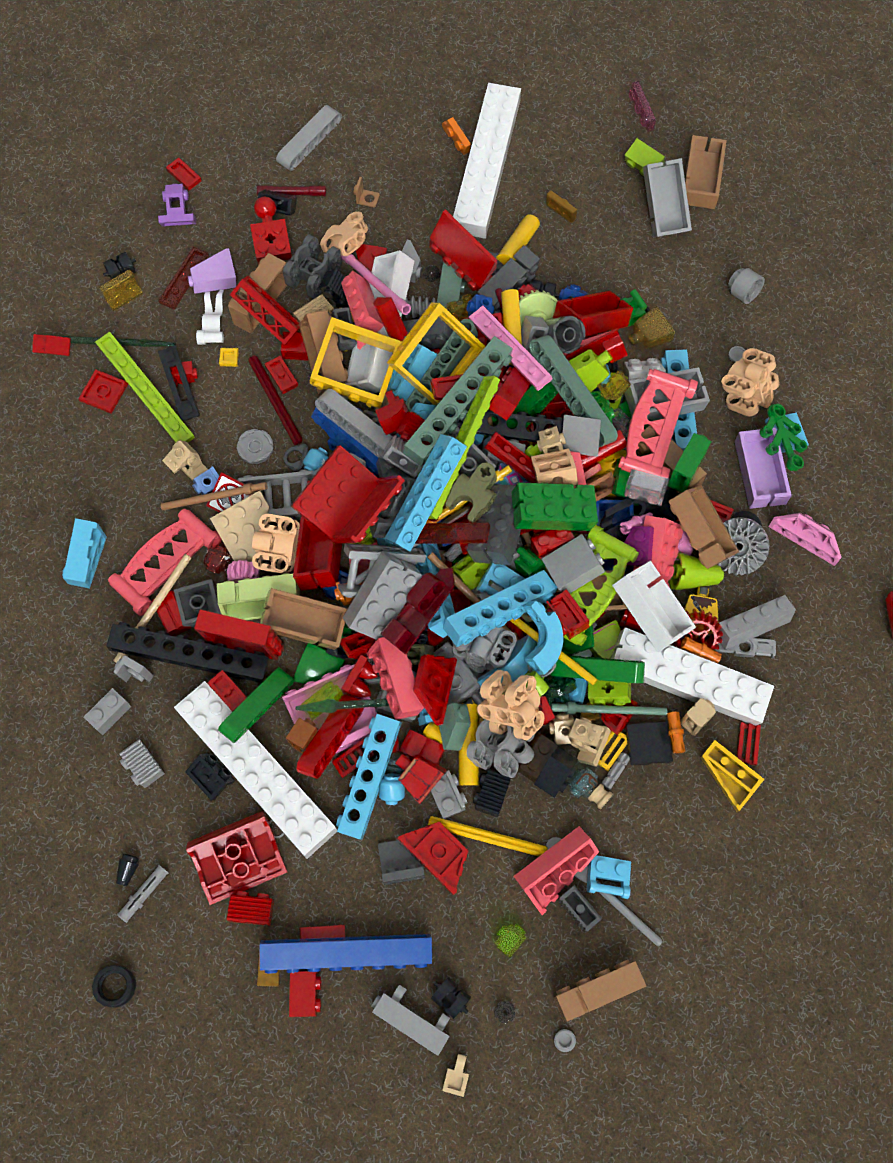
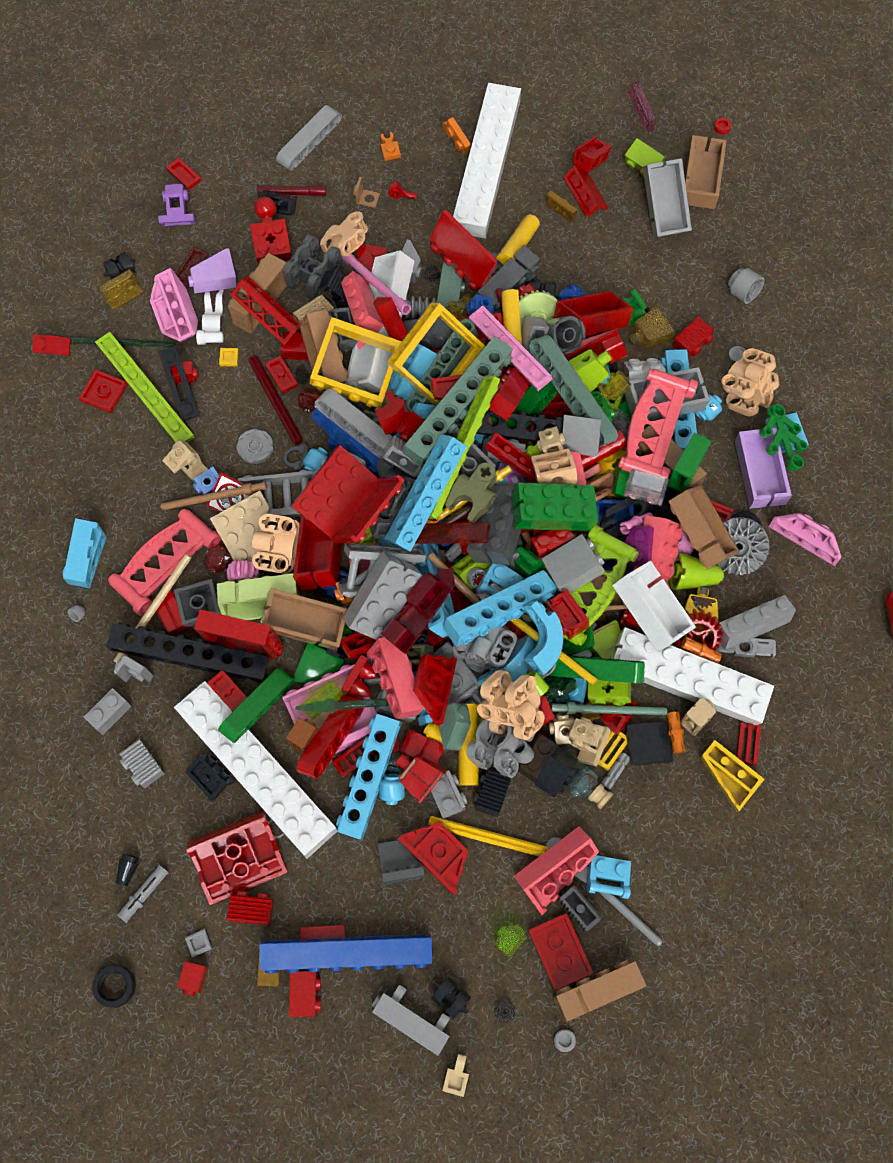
none -> light grey hinge [68,605,85,622]
none -> bright pink wedge [150,268,198,342]
none -> red brick [177,961,209,996]
none -> light grey tile [185,929,212,958]
none -> clear smoke plate [292,367,310,385]
none -> clear red head [298,388,321,413]
none -> orange plate [381,132,401,161]
none -> red piece [388,180,417,200]
none -> light grey tile [467,567,485,588]
none -> red plate [528,913,593,991]
none -> red panel [563,165,609,217]
none -> red hinge [573,135,612,173]
none -> red brick [673,316,715,359]
none -> medium azure head [695,394,722,421]
none -> red tile [714,118,731,135]

